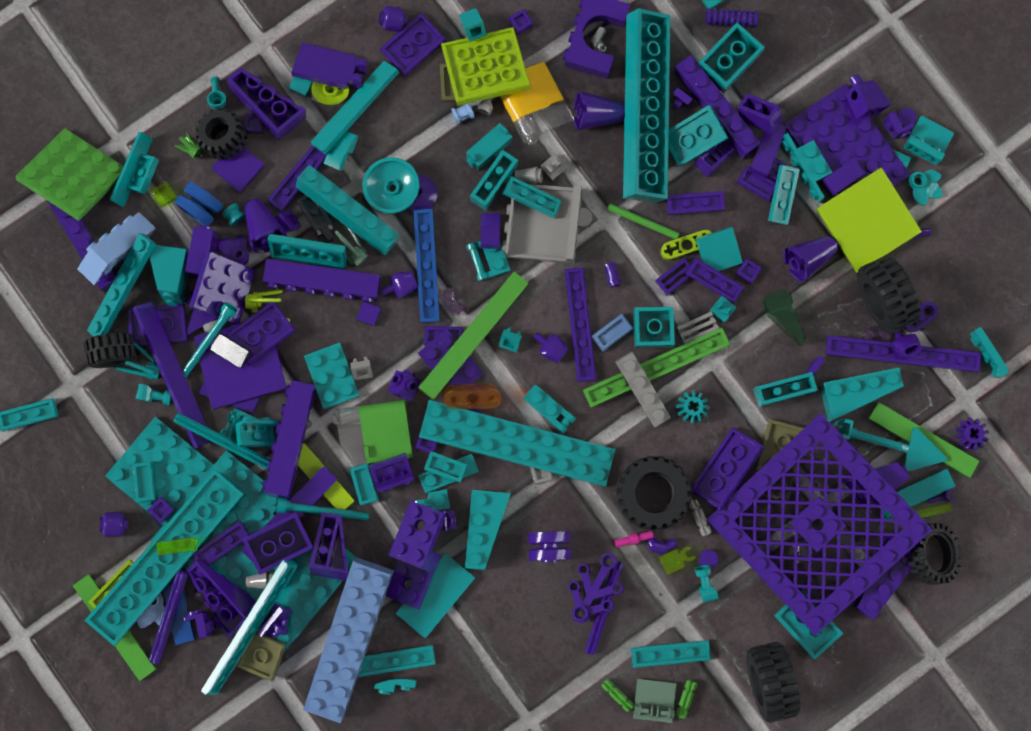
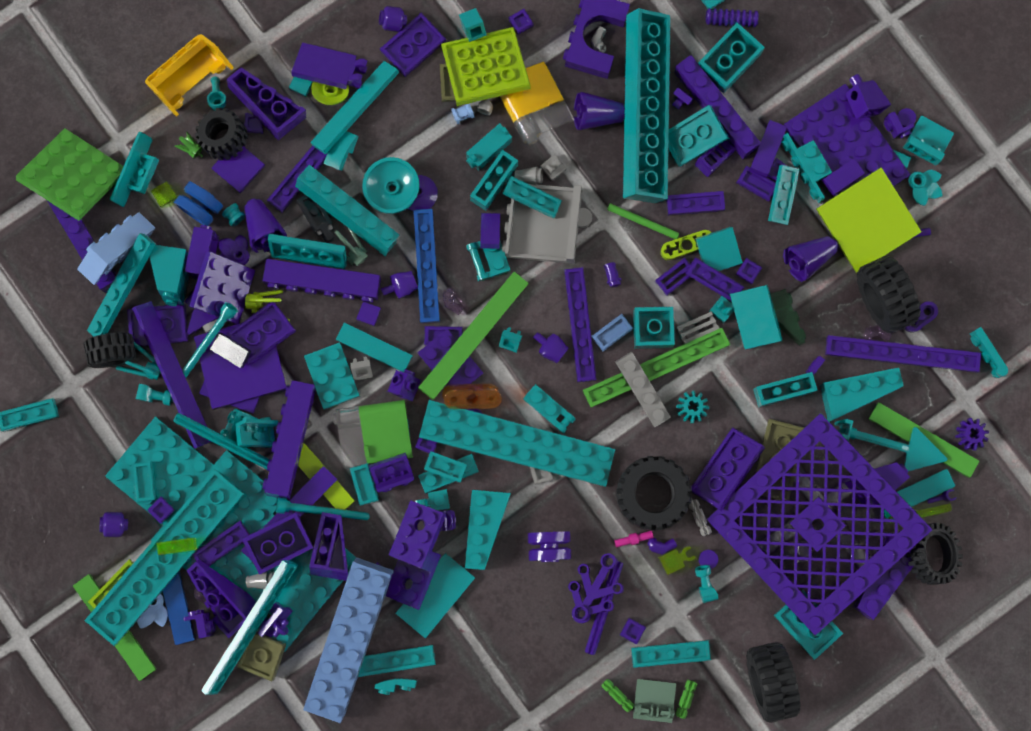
dark purple axle [149,570,188,664] -> none
dark purple plate [276,211,301,233] -> none
dark purple brick [737,93,782,134] -> none
dark purple piece [892,332,922,357] -> none
none -> yellow windscreen [145,34,234,117]
none -> teal tile [336,323,413,372]
none -> dark purple tile [620,618,646,644]
none -> teal tile [730,284,782,349]

